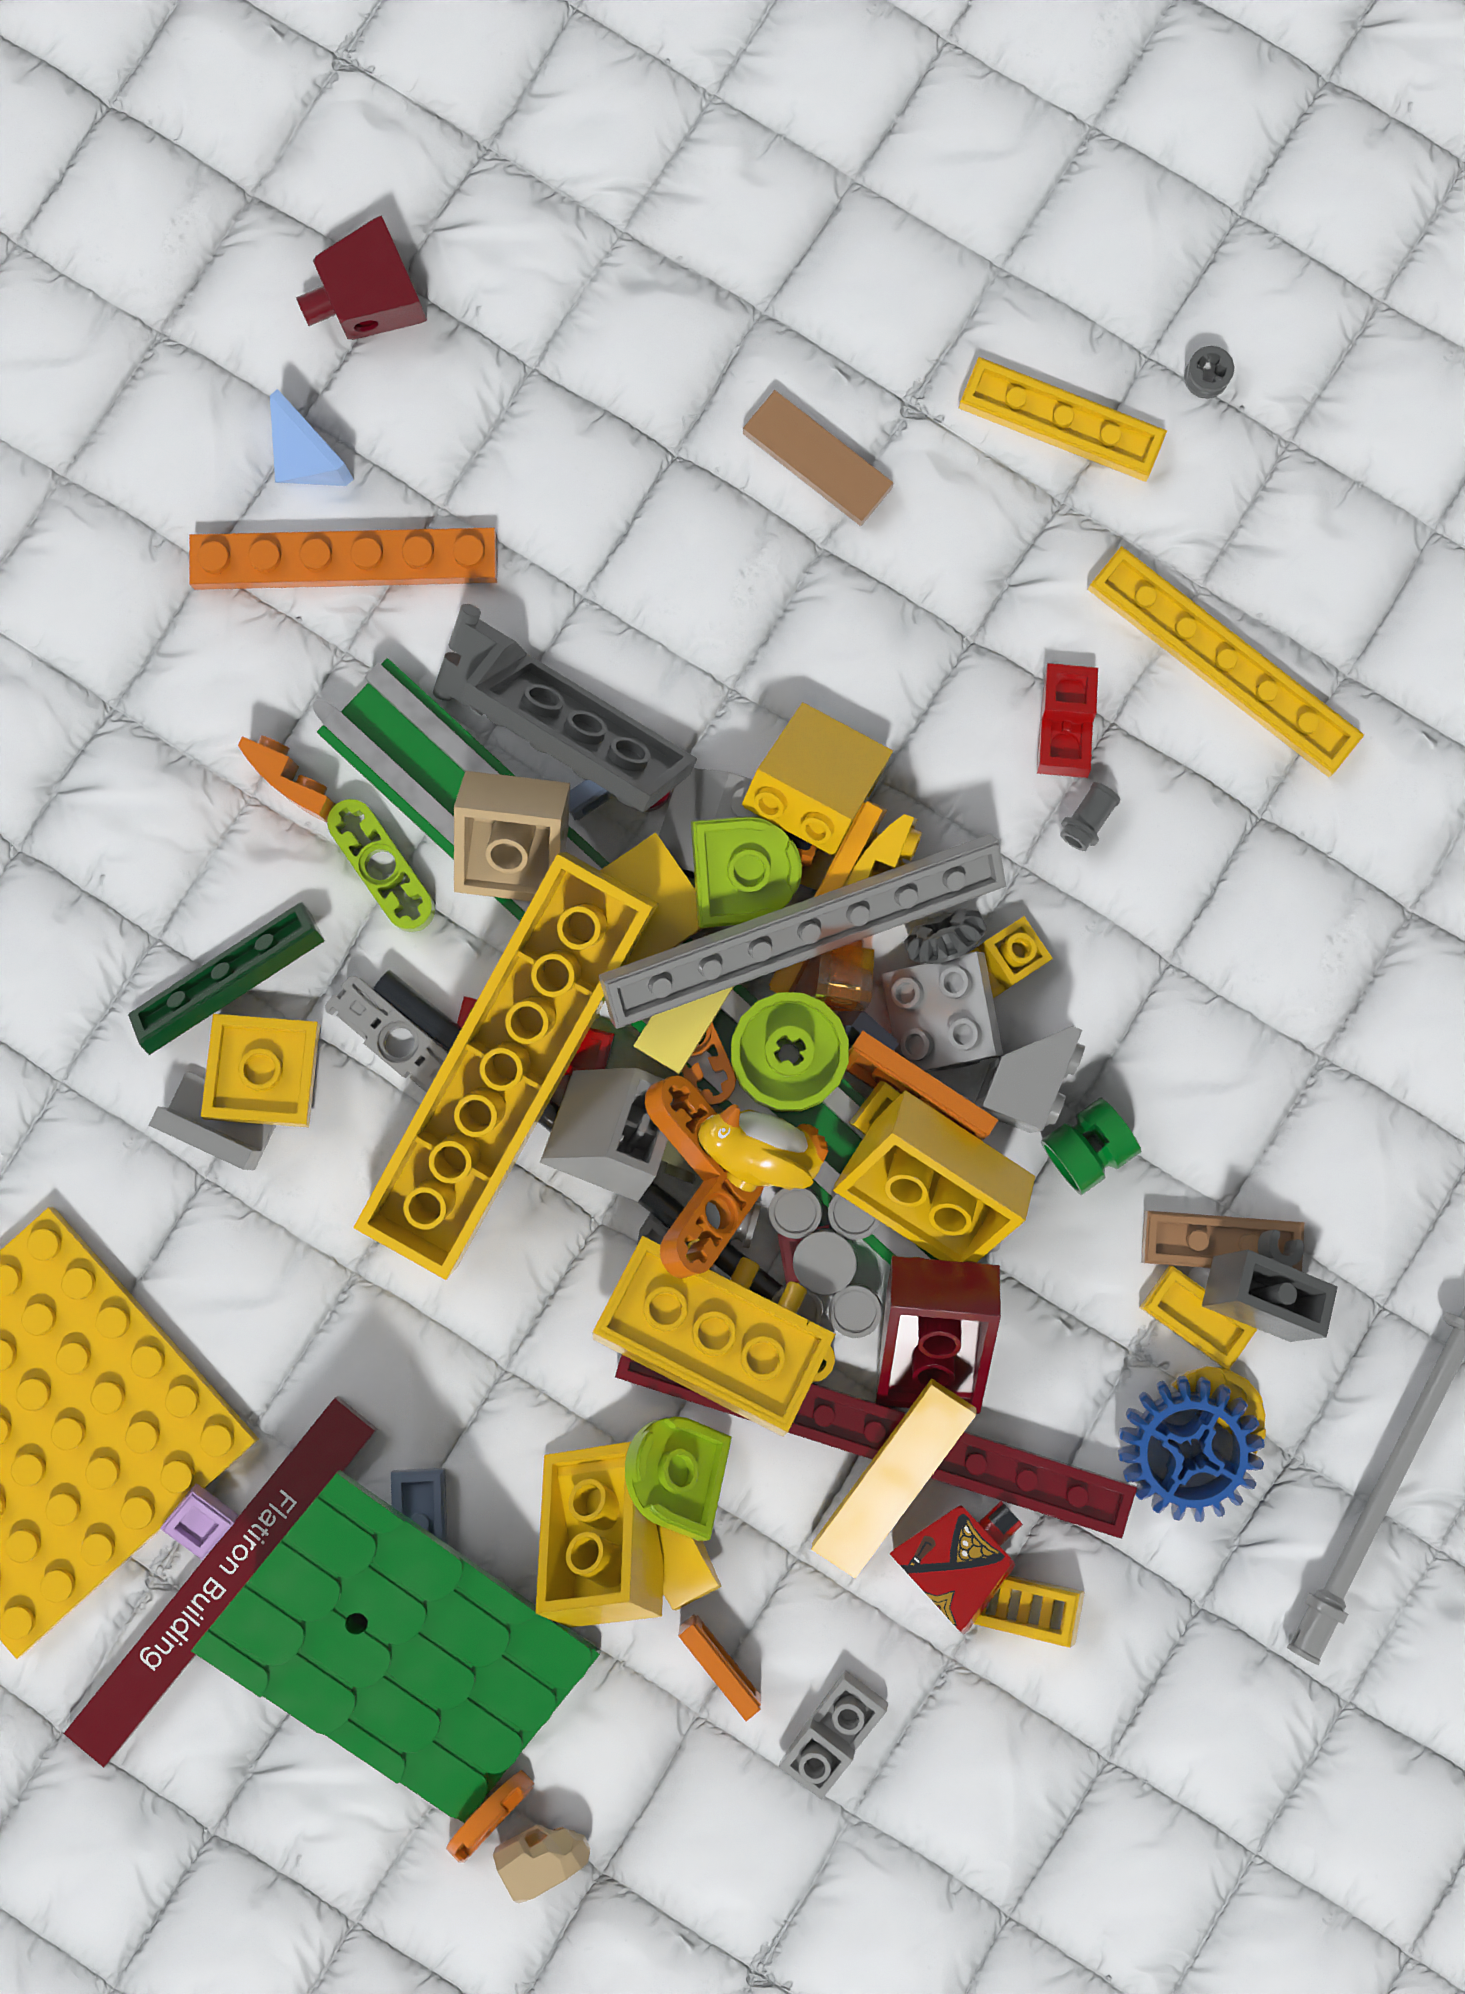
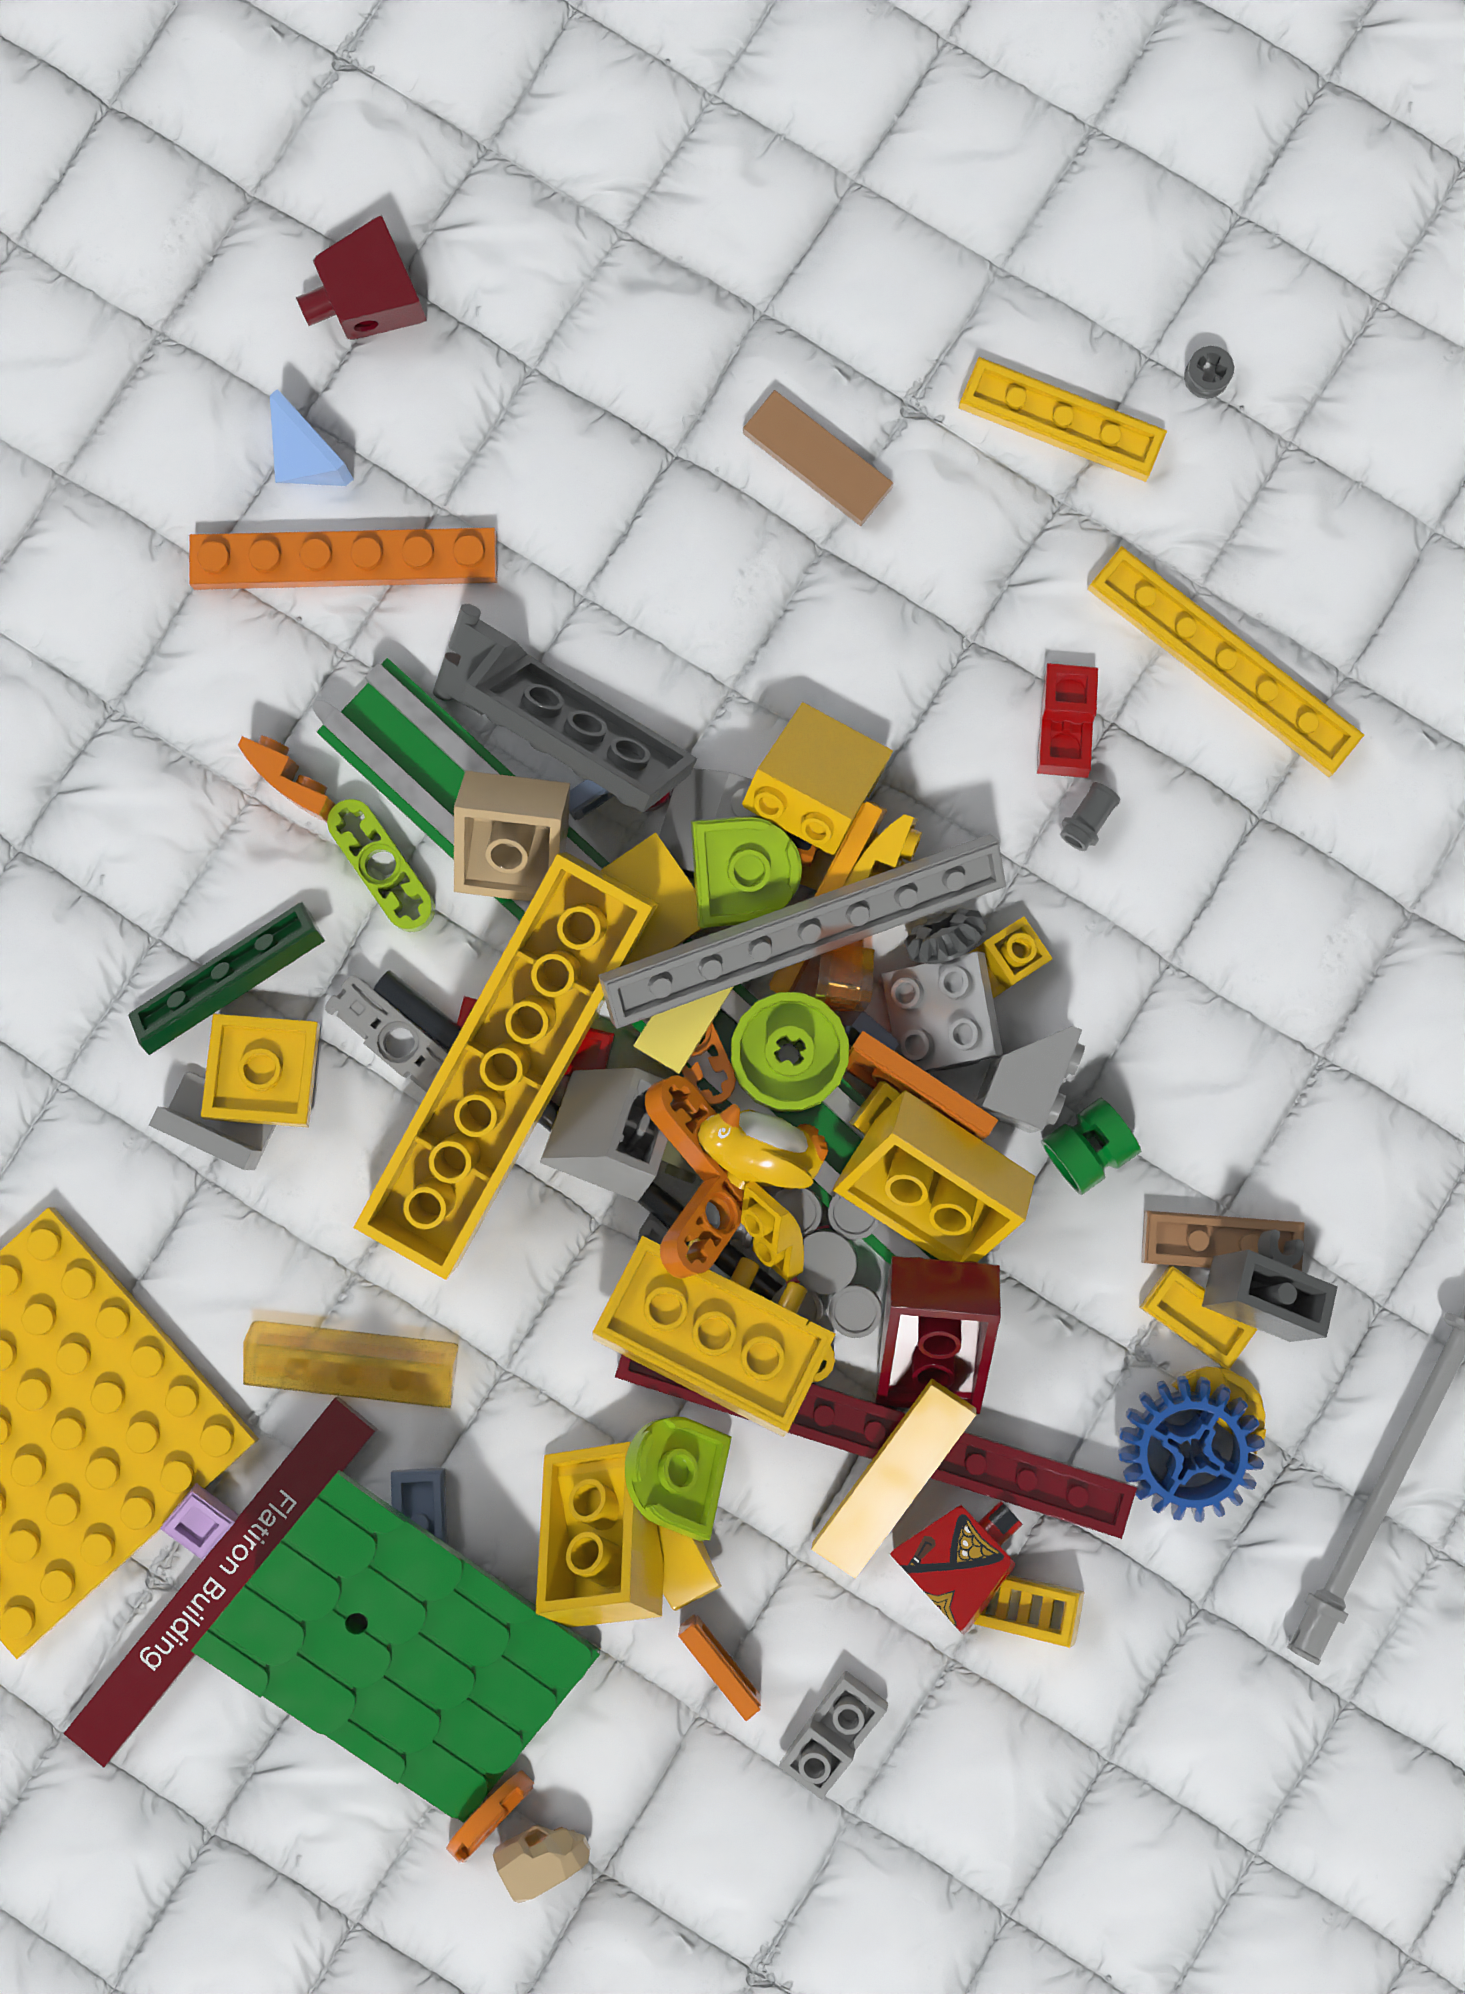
none -> clear yellow slope [243,1321,458,1408]
none -> yellow slope [741,1182,804,1282]

